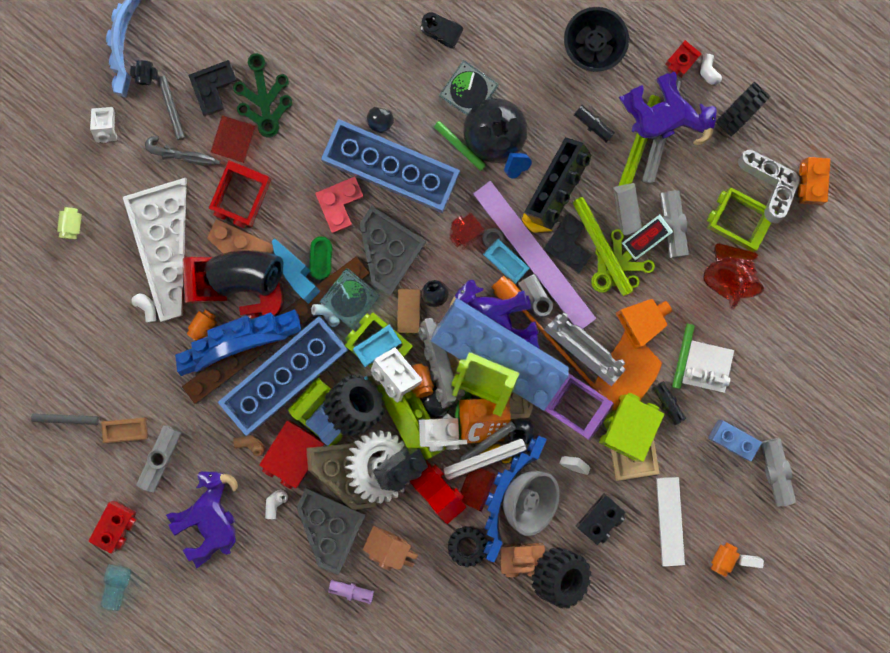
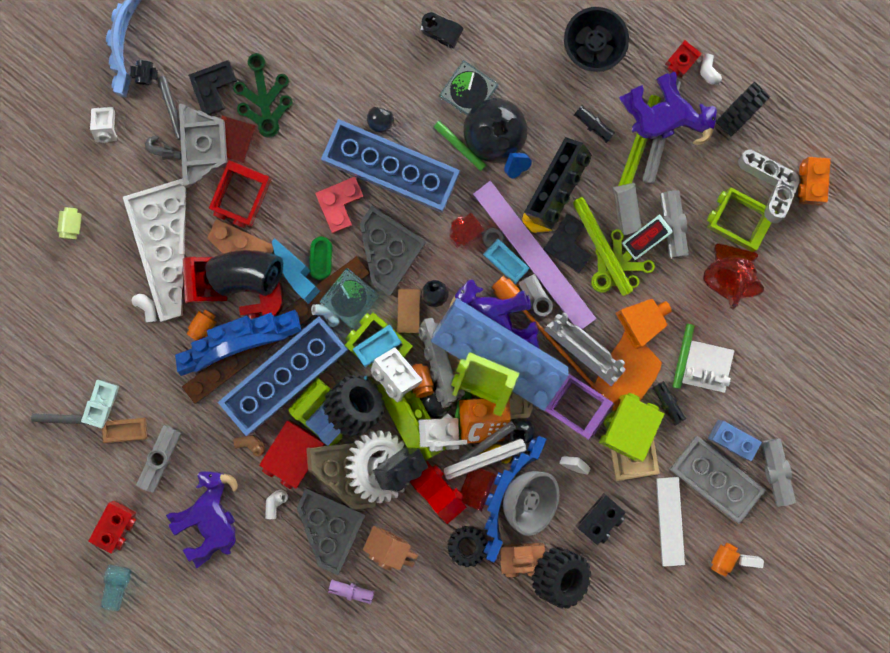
none -> light aqua slope [81,380,119,428]
none -> light grey wing [179,104,227,188]
none -> light grey tile [669,435,766,524]

